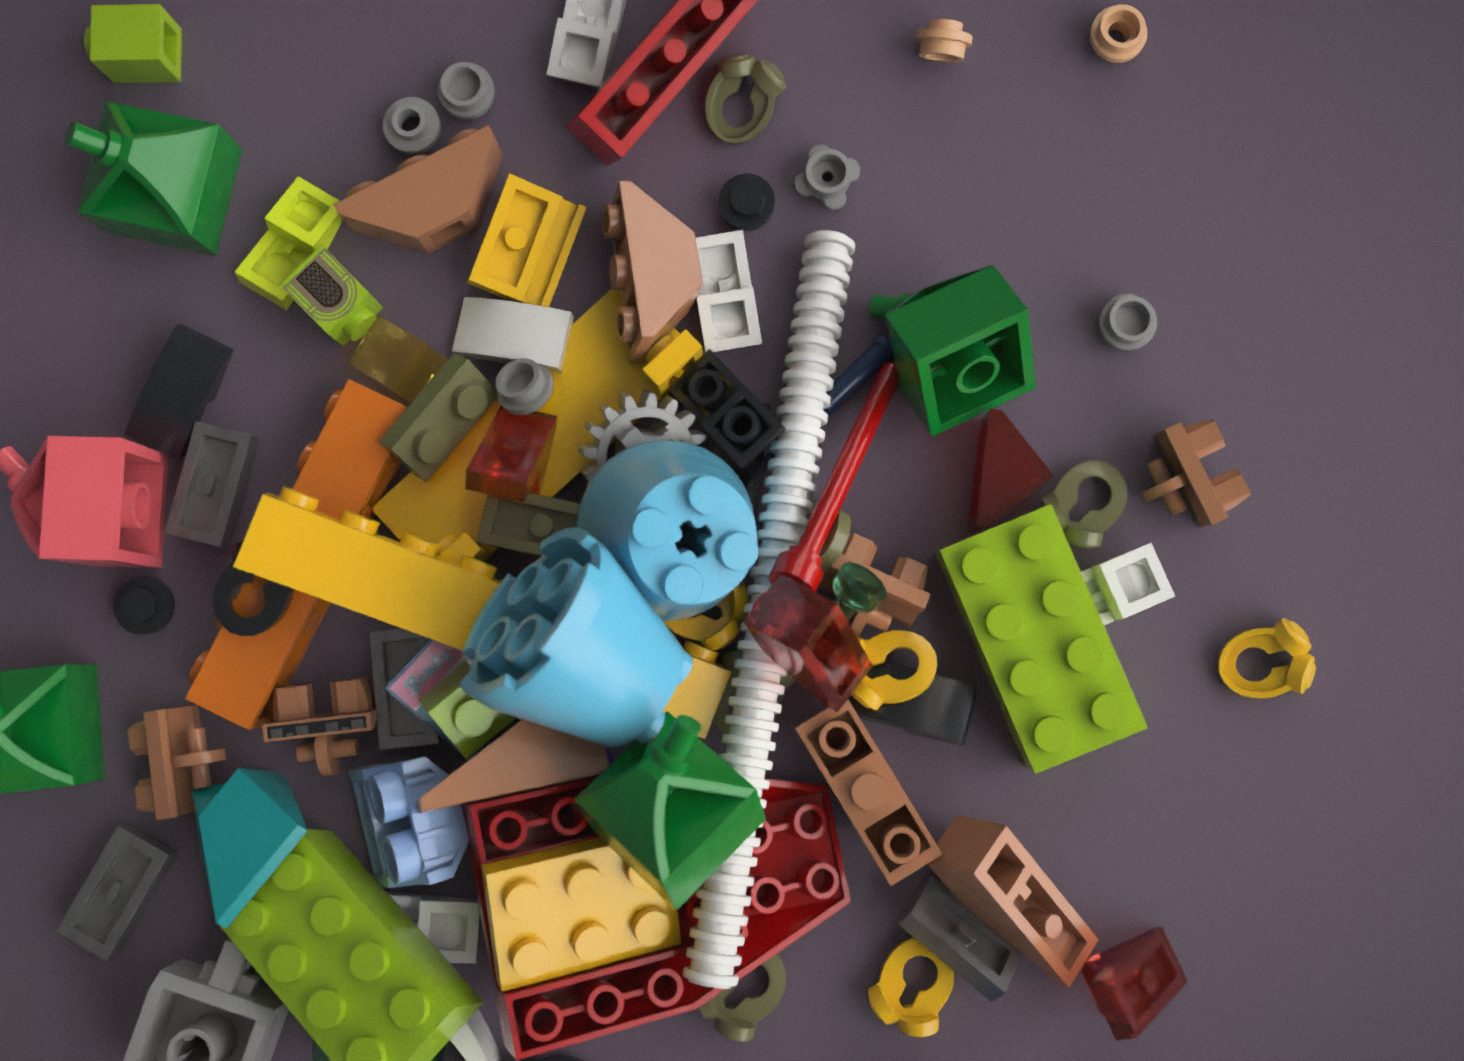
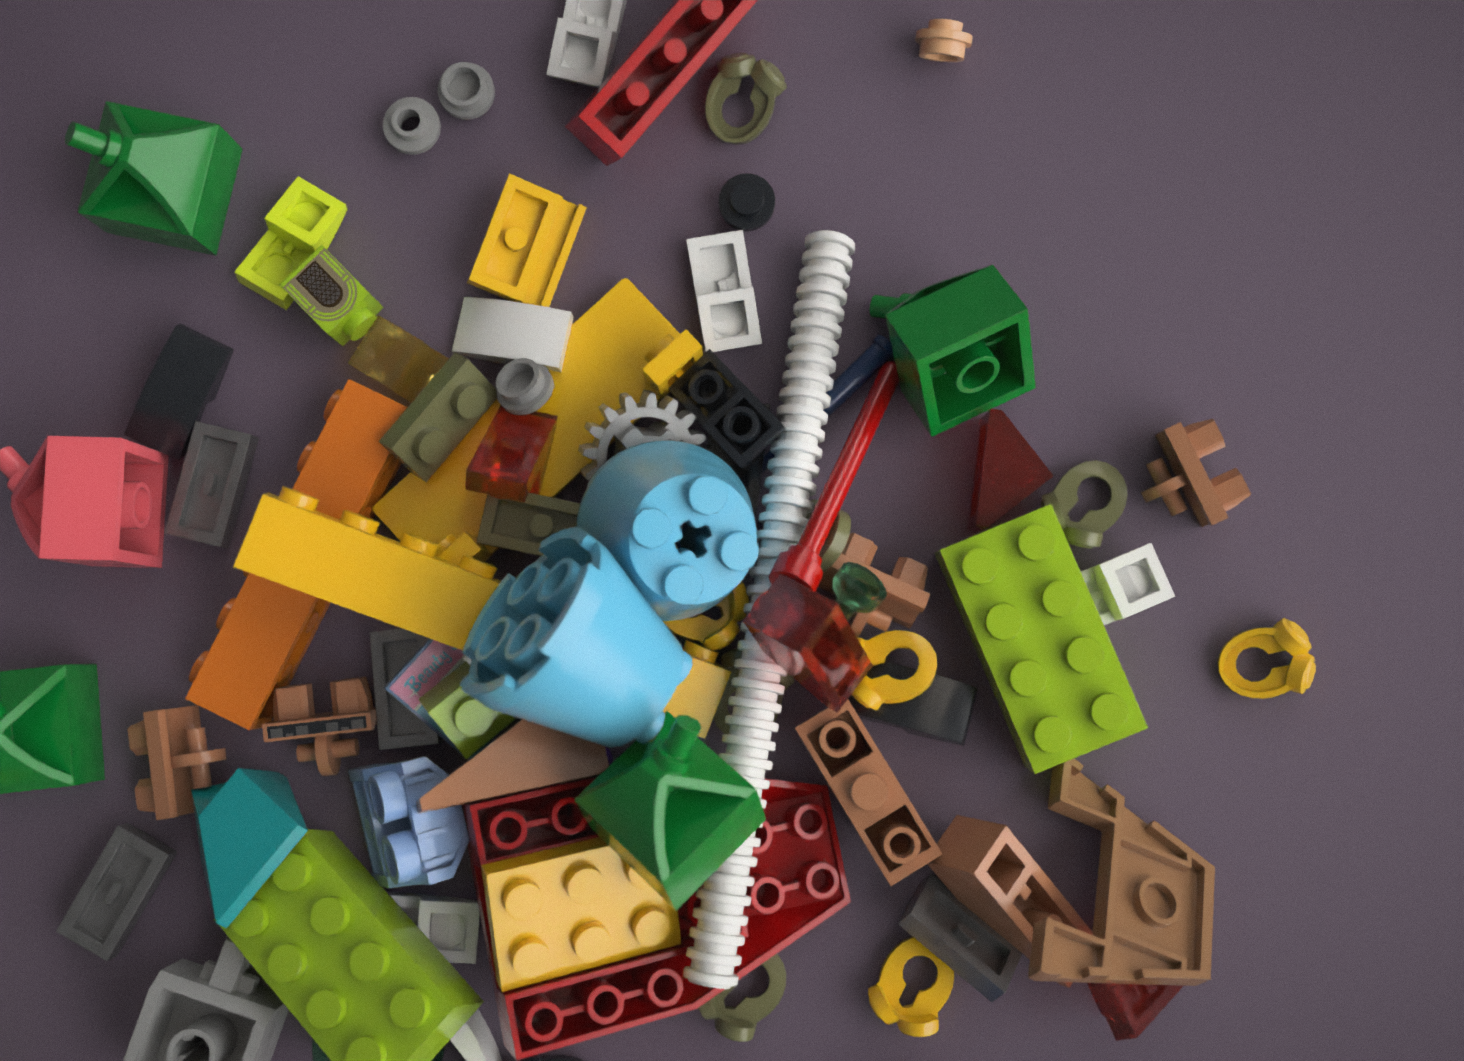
lime brick [84,4,182,83] -> none
black plate [113,576,175,635] -> none
black piece [213,540,295,636] -> none
nougat slope [333,125,503,254] -> none
nougat slope [602,181,703,364] -> none
light grey plate [794,144,860,210] -> none
light nougat plate [1089,4,1147,63] -> none
light grey plate [1098,293,1157,351] -> none
none -> medium nougat wing [1028,758,1215,986]

